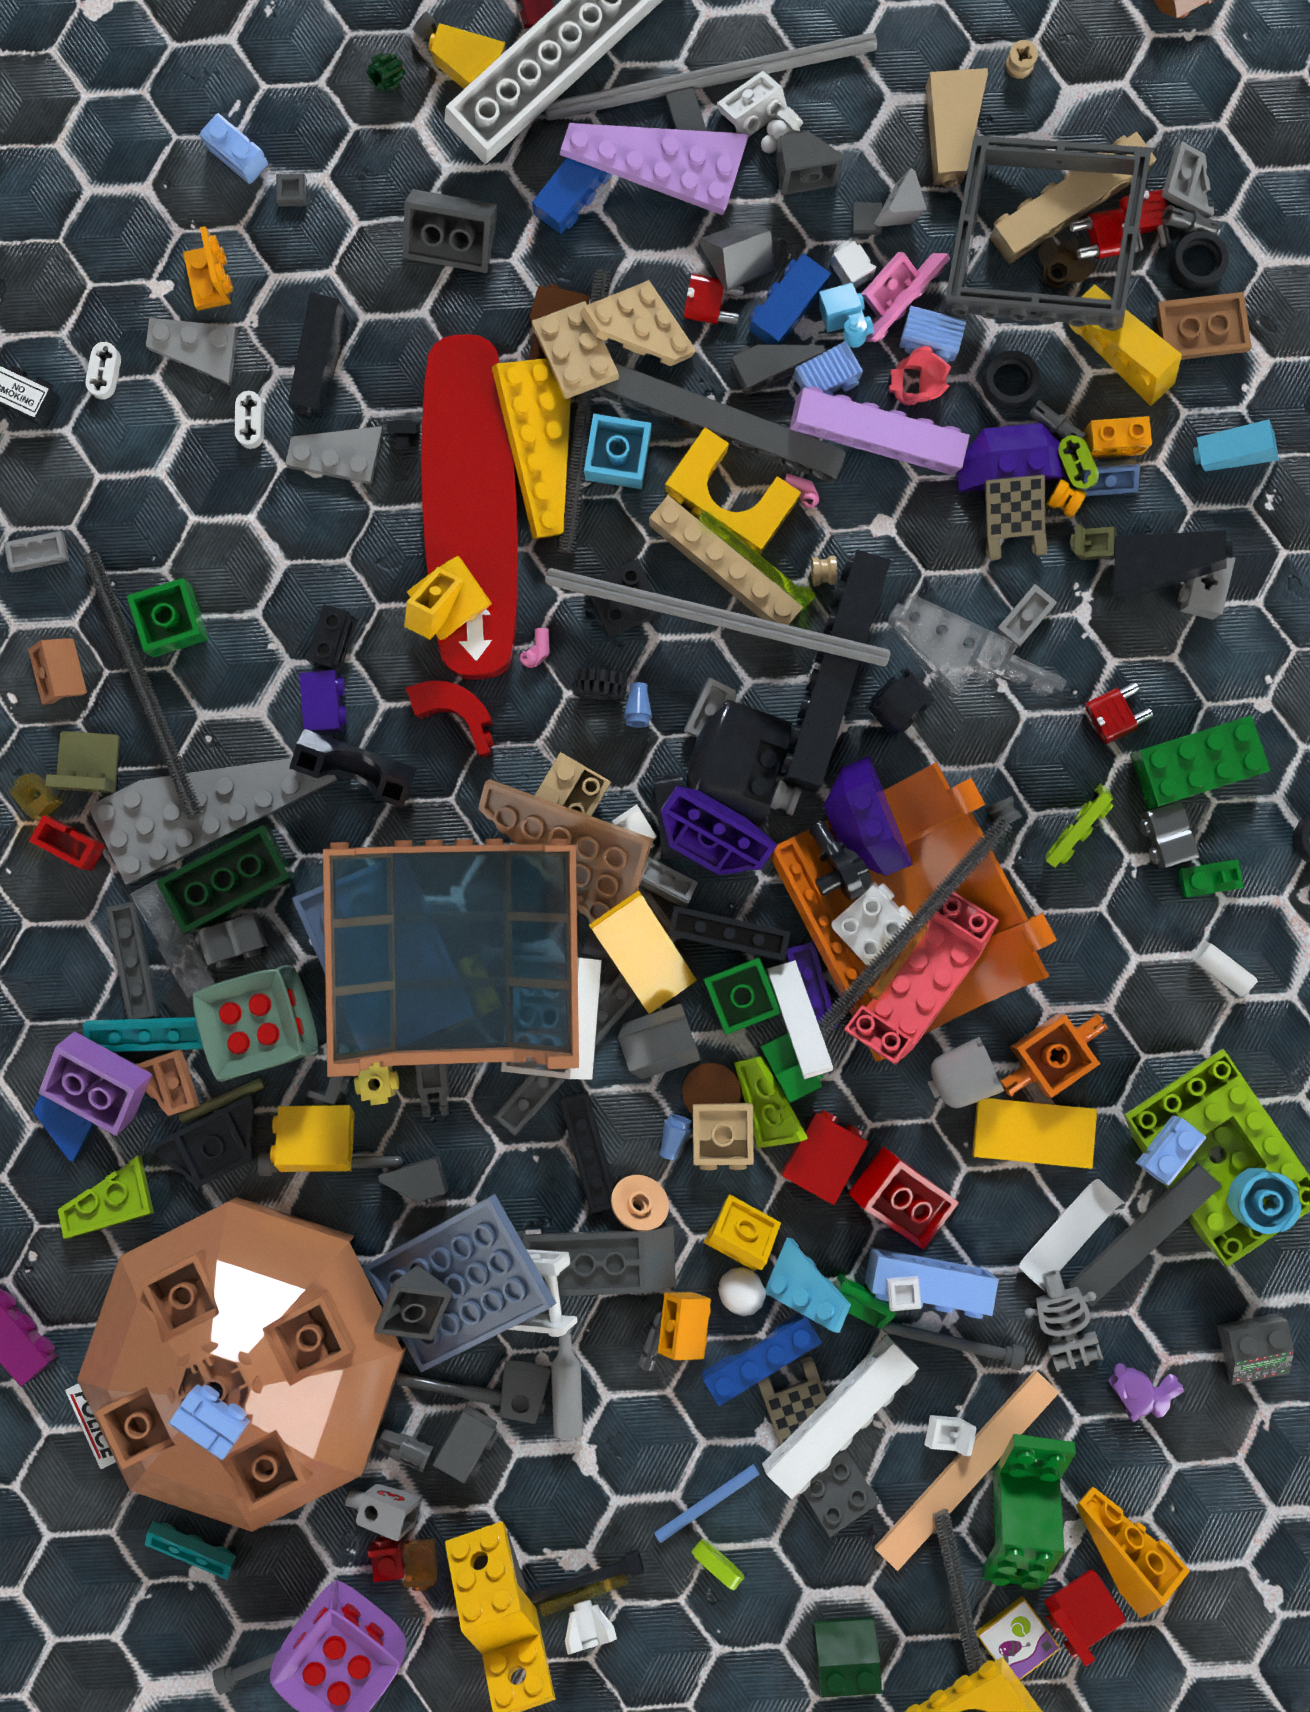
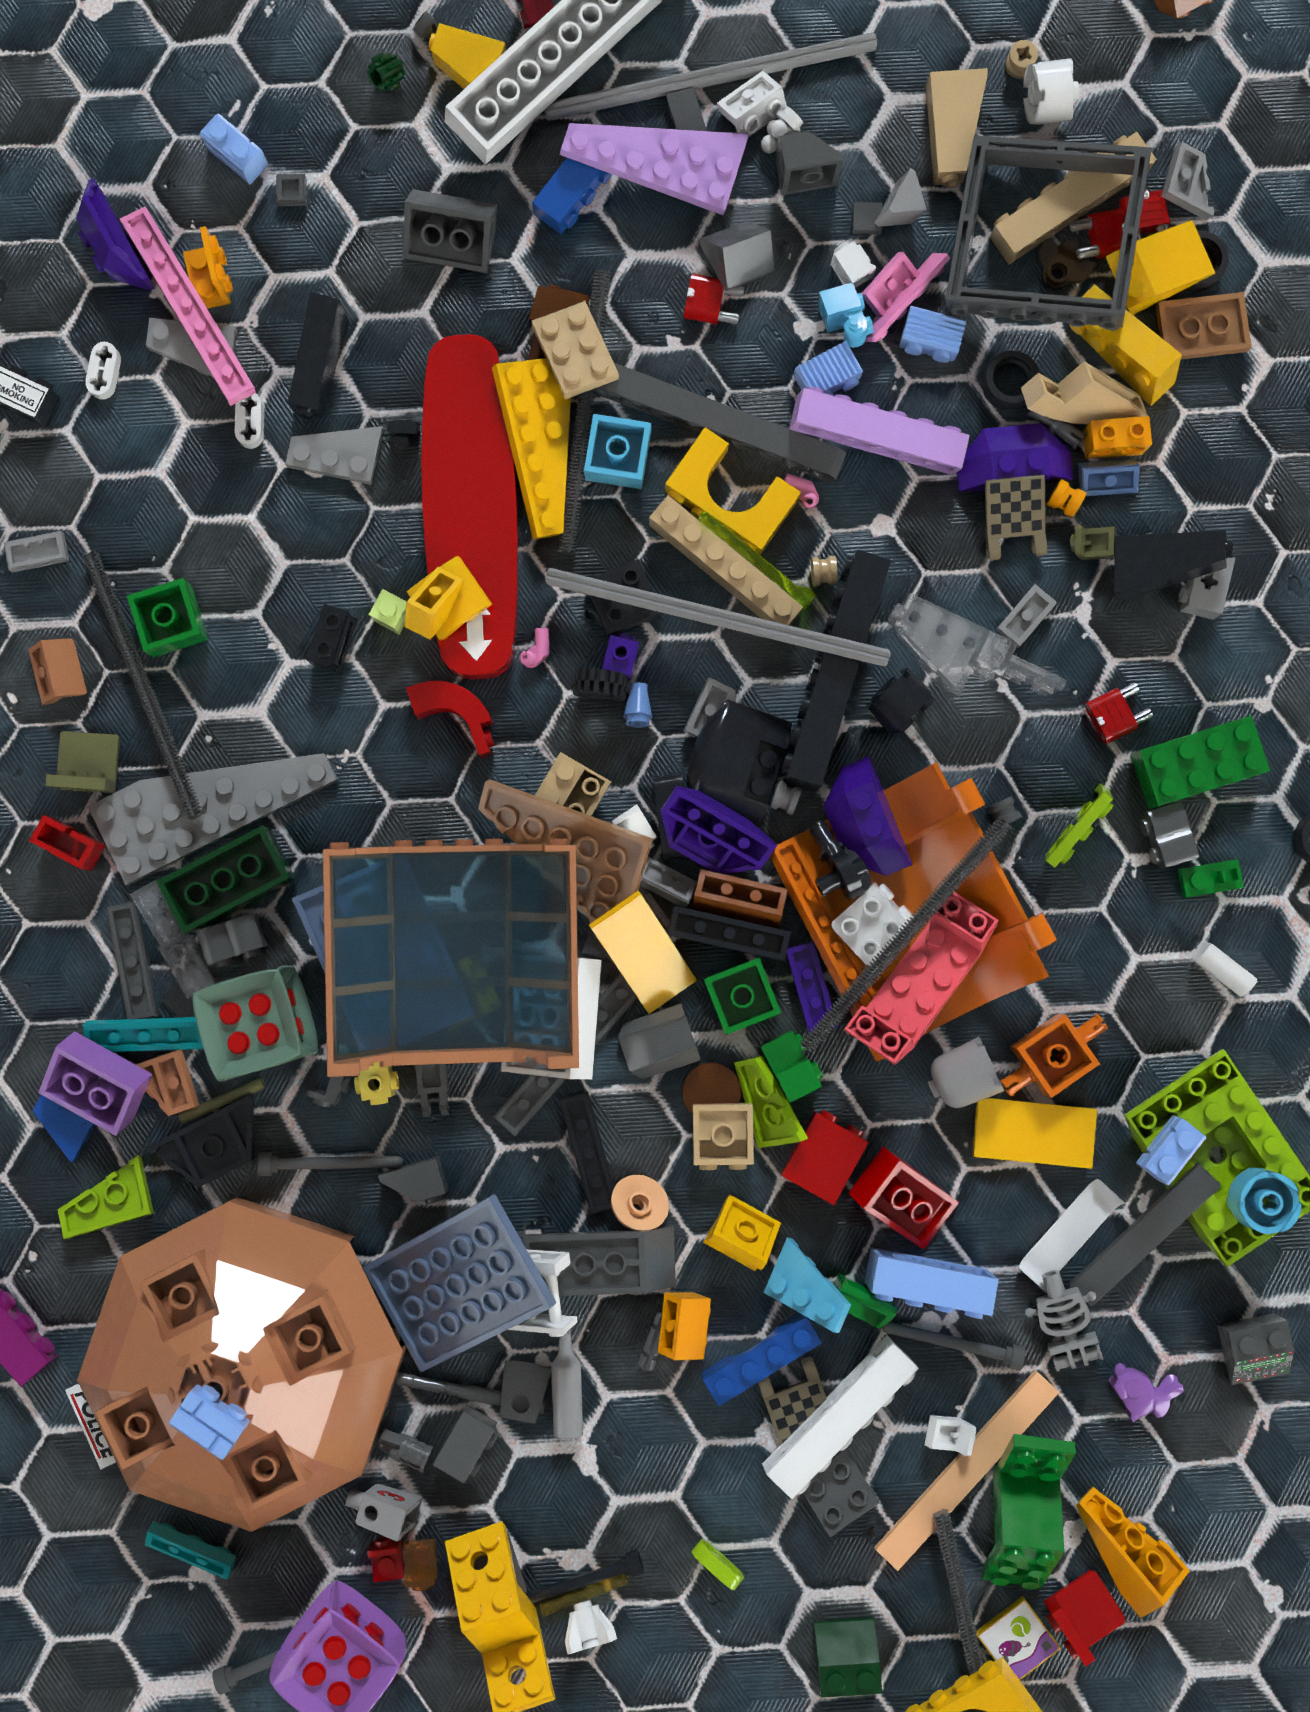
clear yellow brick [9,773,63,821] -> none
yellow brick [270,1105,355,1172] -> none
black arch [289,729,417,808] -> none
dark purple brick [299,670,348,734] -> none
dark grey slope [374,1265,453,1340] -> none
tan plate [580,280,696,366] -> none
medium blue bar [654,1464,760,1543] -> none
medium blue cone [659,1114,692,1161] -> none
white hair [718,1267,766,1316] -> none
dark grey slope [731,344,826,397] -> none
blue brick [749,253,831,345] -> none
white tile [767,960,833,1079] -> none
clear yellow bar [868,926,928,1000] -> none
white tile [886,1276,921,1311] -> none
coral helmet [889,346,951,405] -> none
lime beam [1058,435,1099,489] -> none
dark grey pin [1162,205,1221,236] -> none
medium azure slope [1193,419,1279,471] -> none
none -> dark purple wedge [76,178,155,291]
none -> bright pink plate [120,206,256,406]
none -> yellowish green brick [368,589,406,635]
none -> dark purple brick [602,633,639,681]
none -> dark orange brick [692,869,788,929]
none -> tan slope [1021,361,1148,424]
none -> white brick [1023,58,1079,125]
none -> yellow slope [1106,220,1216,315]

